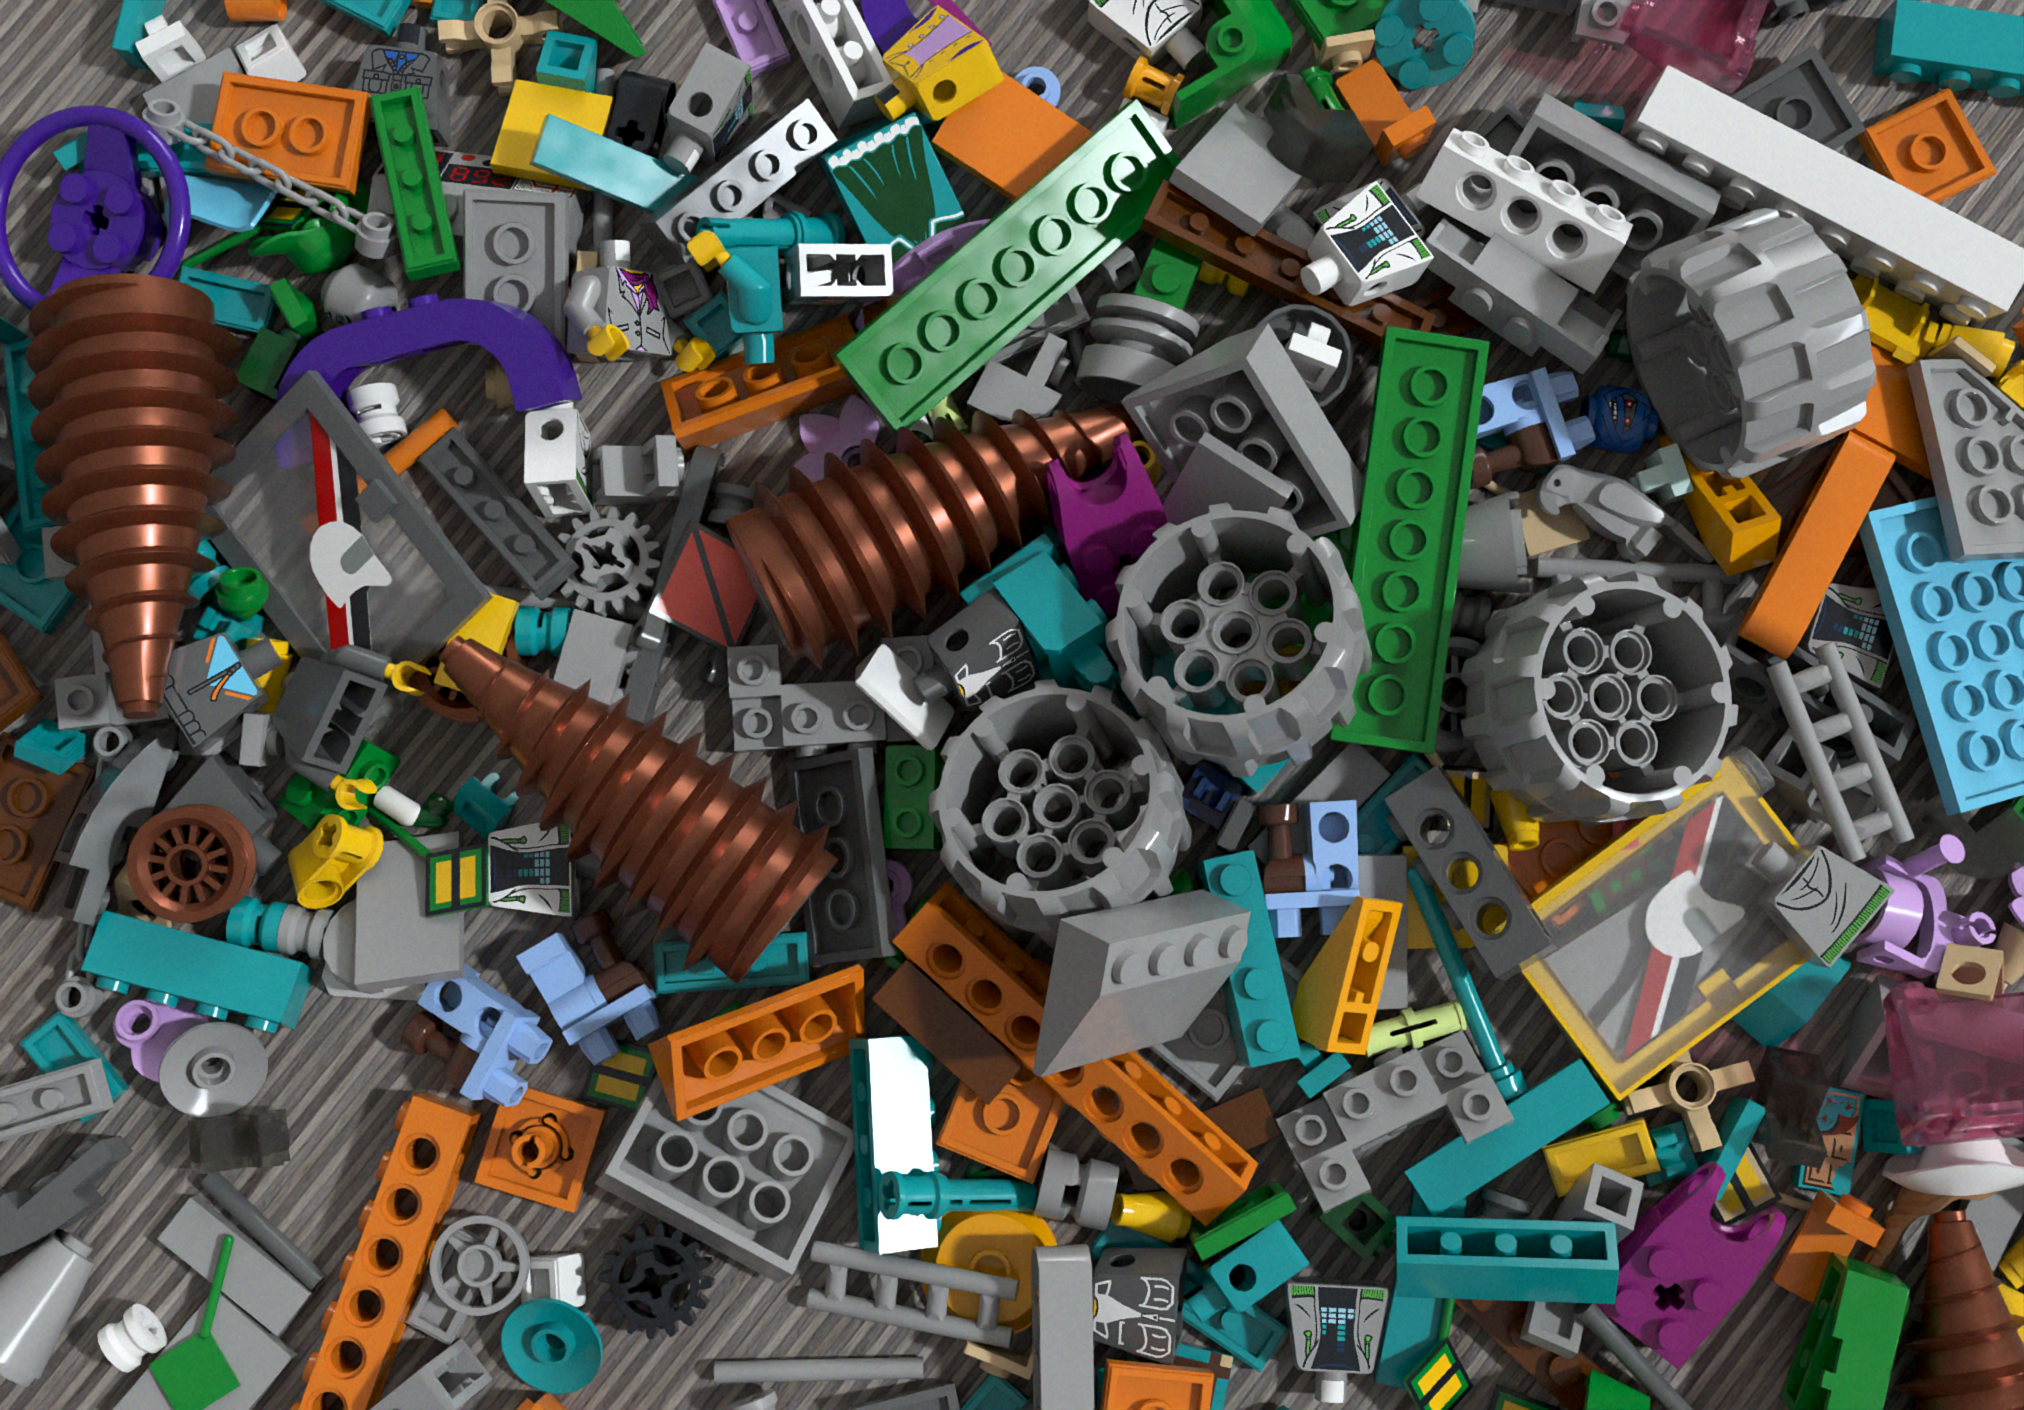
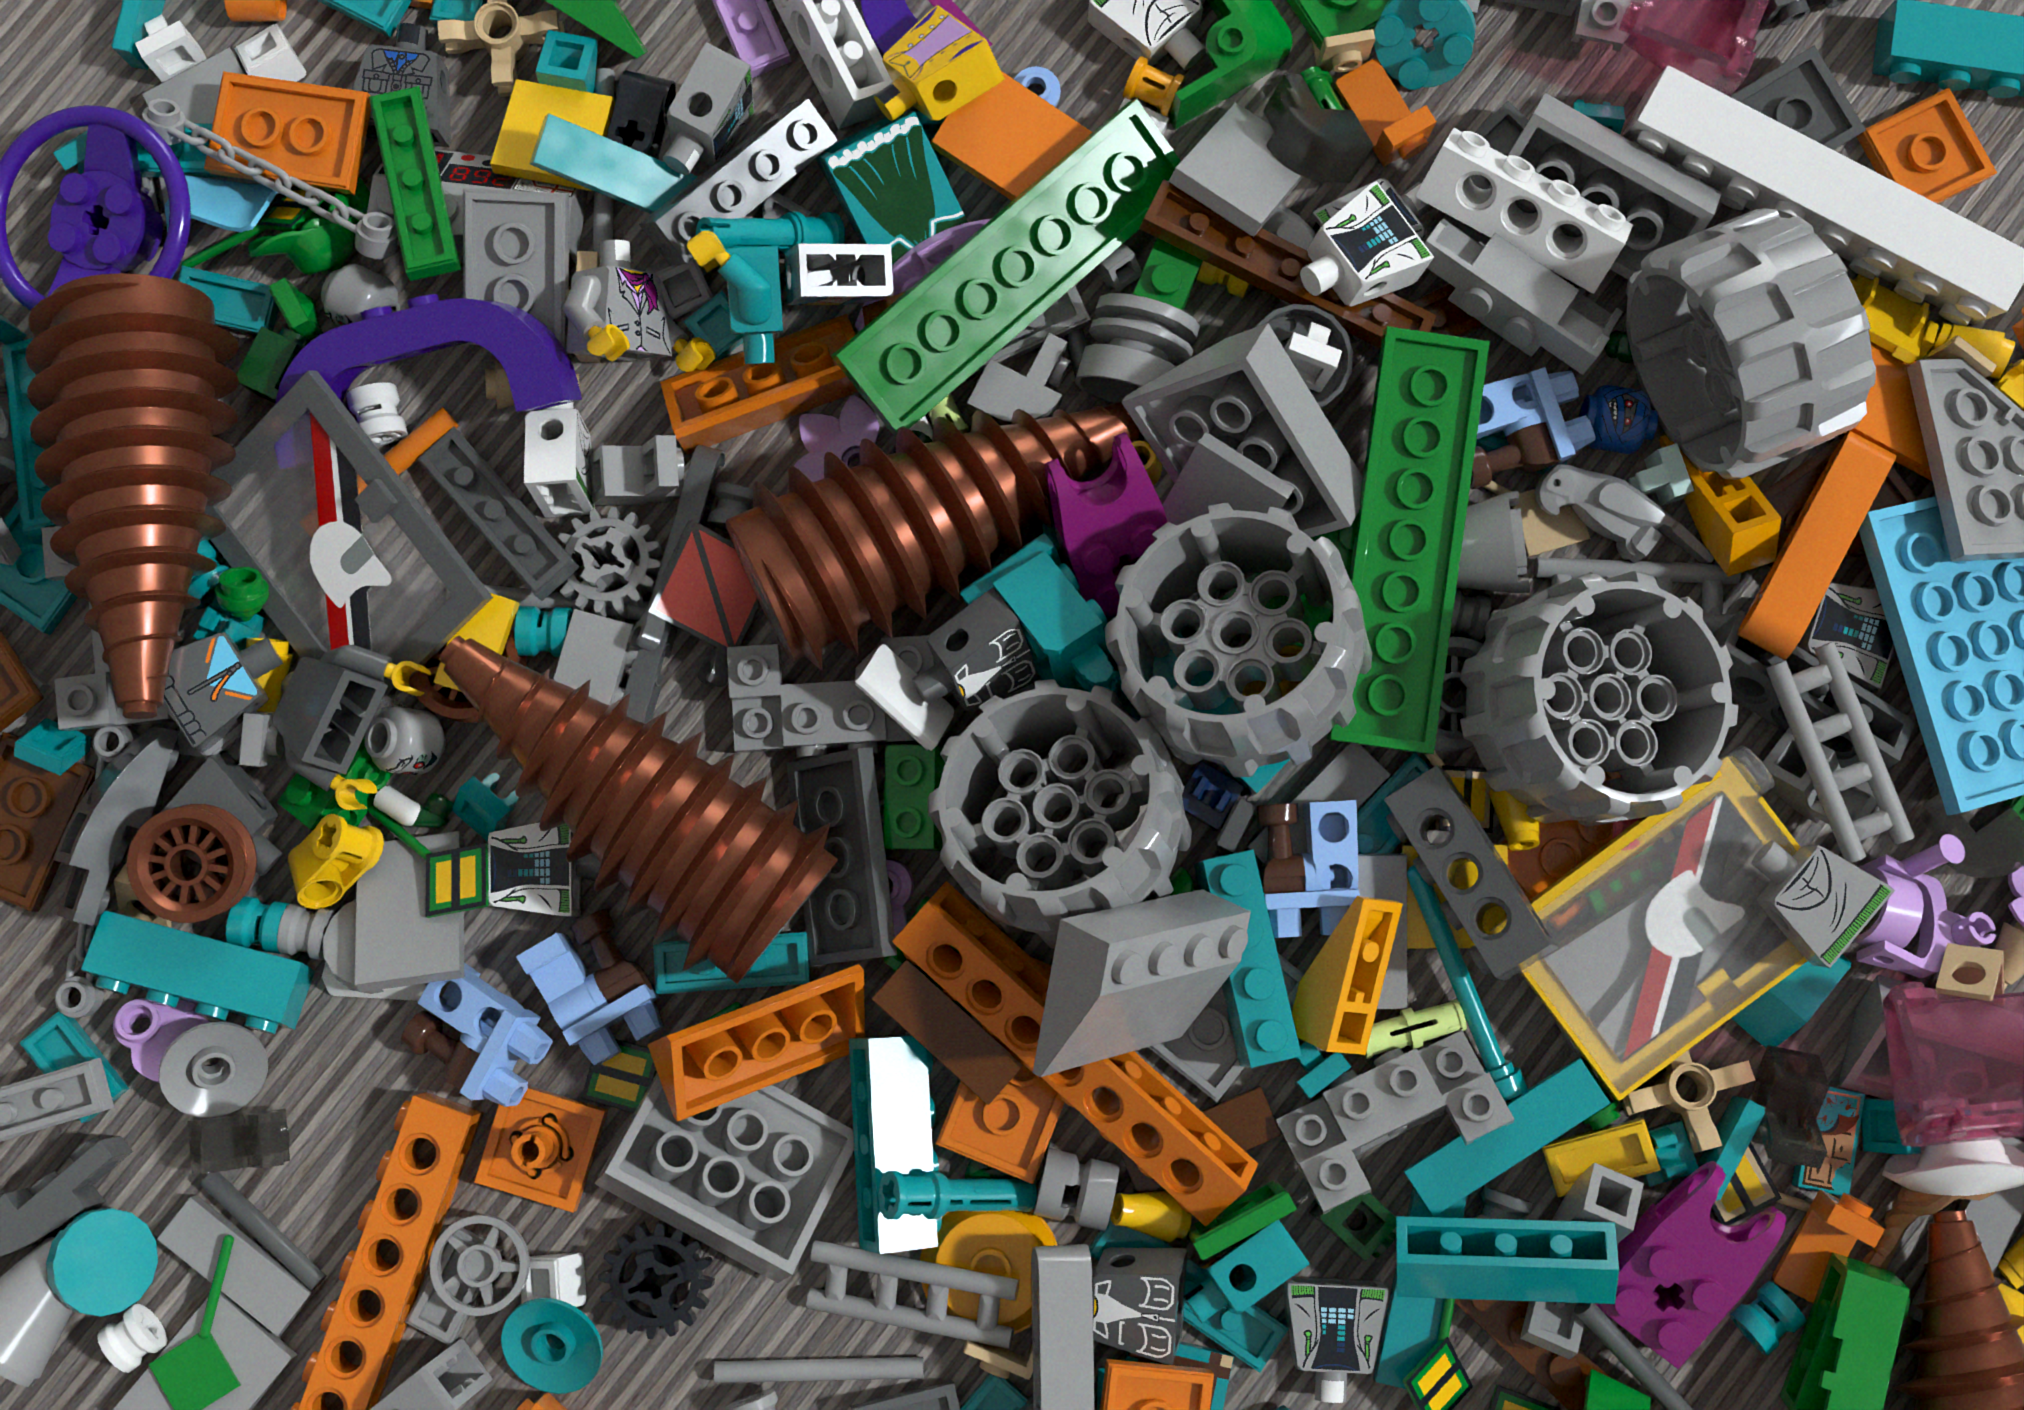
none -> teal tile [46,1208,158,1317]
none -> light grey head [365,706,446,775]
none -> teal wheel [1729,1281,1807,1357]

